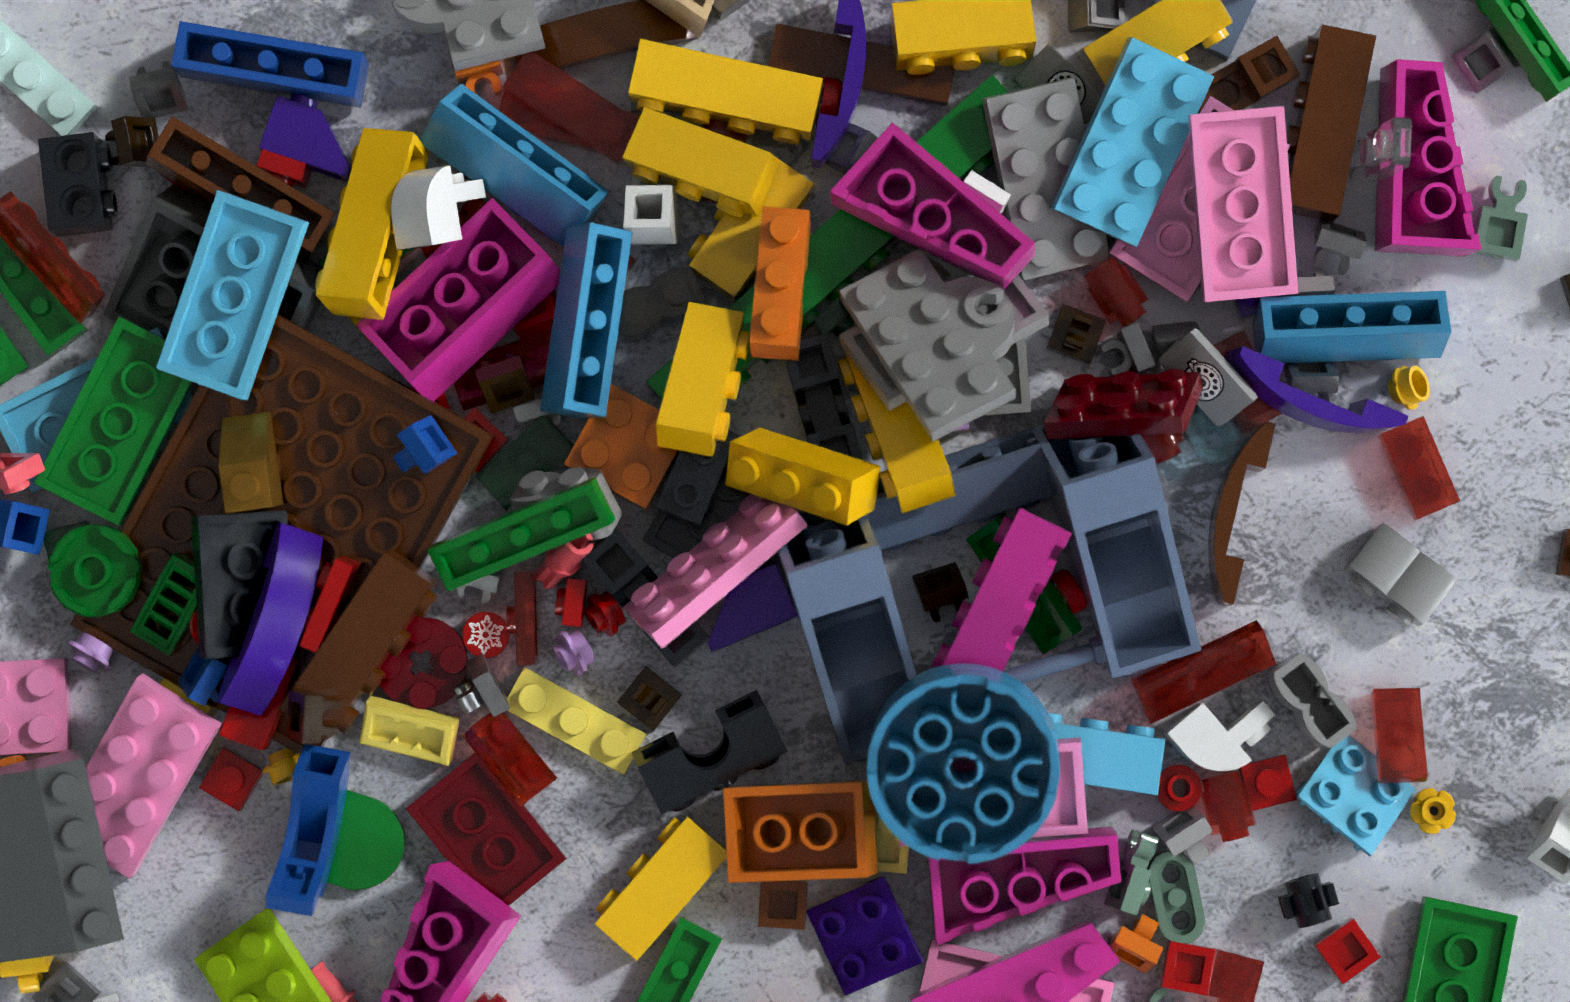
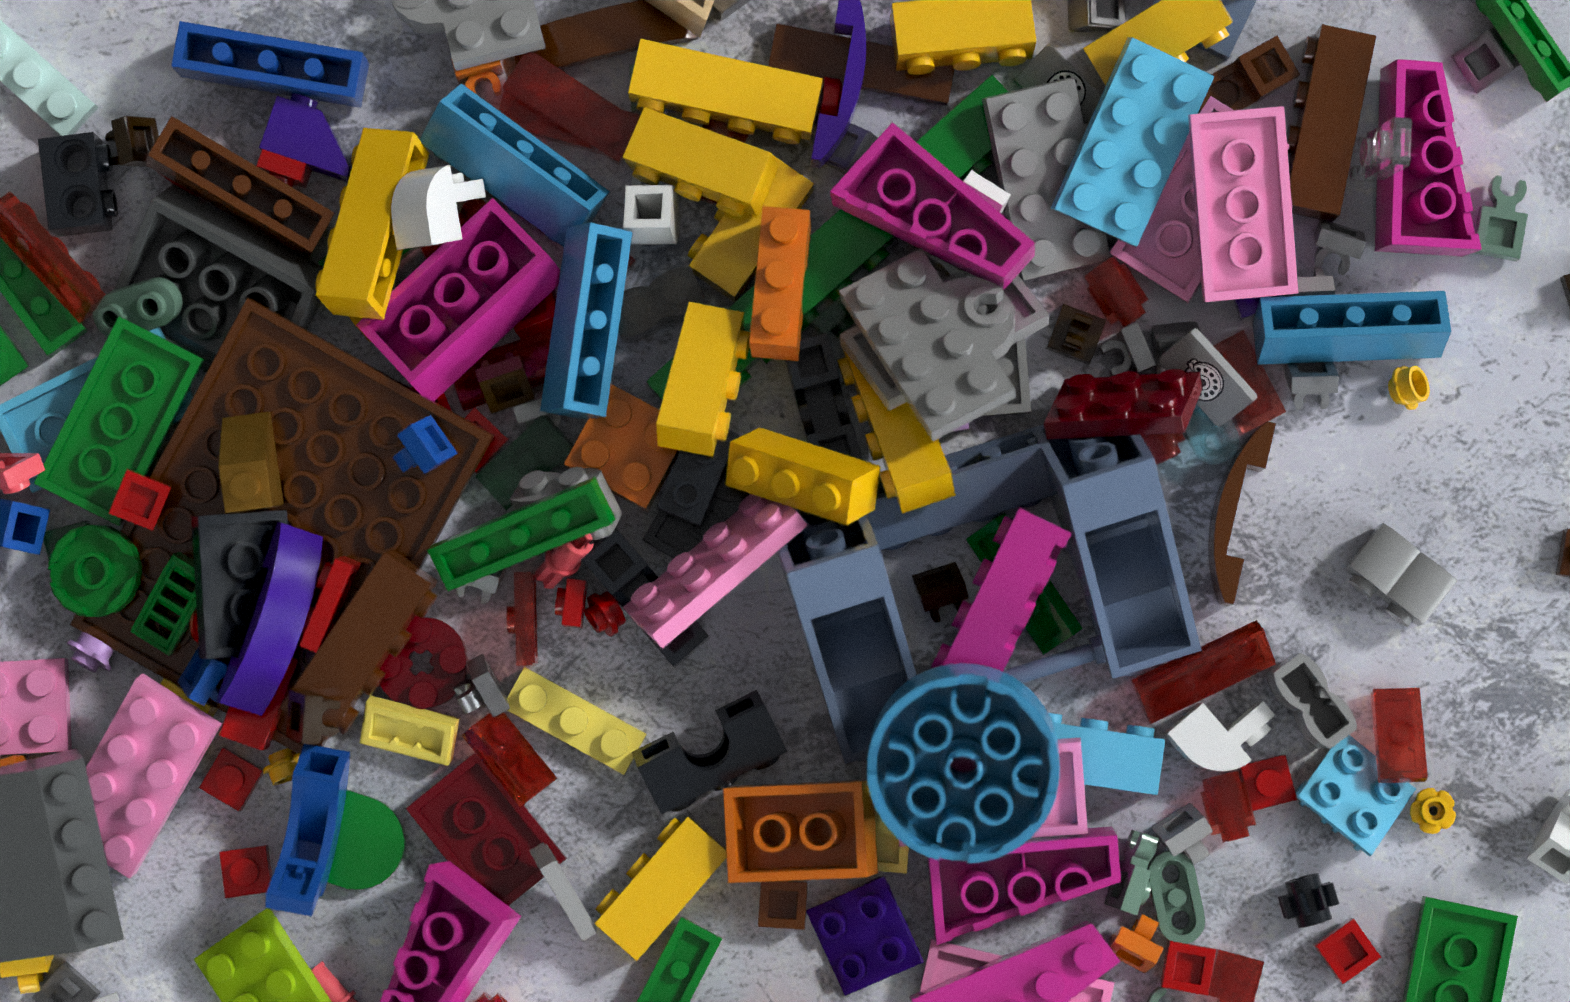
flat silver tile [129,61,188,118] -> none
medium azure plate [156,190,309,400] -> none
red tile [462,612,510,659] -> none
lavender plate [553,630,595,677] -> none
dark brown tile [617,666,682,731] -> none
dark purple slope [708,562,798,653] -> none
red tile [1049,569,1087,615] -> none
red plate [1156,765,1202,811] -> none
dark purple slope [1224,346,1408,433] -> none
clear red plate [1378,416,1460,520] -> none
none -> sand green plate [93,277,183,337]
none -> red plate [109,469,171,531]
none -> red plate [219,845,272,898]
none -> light grey tile [529,843,597,942]

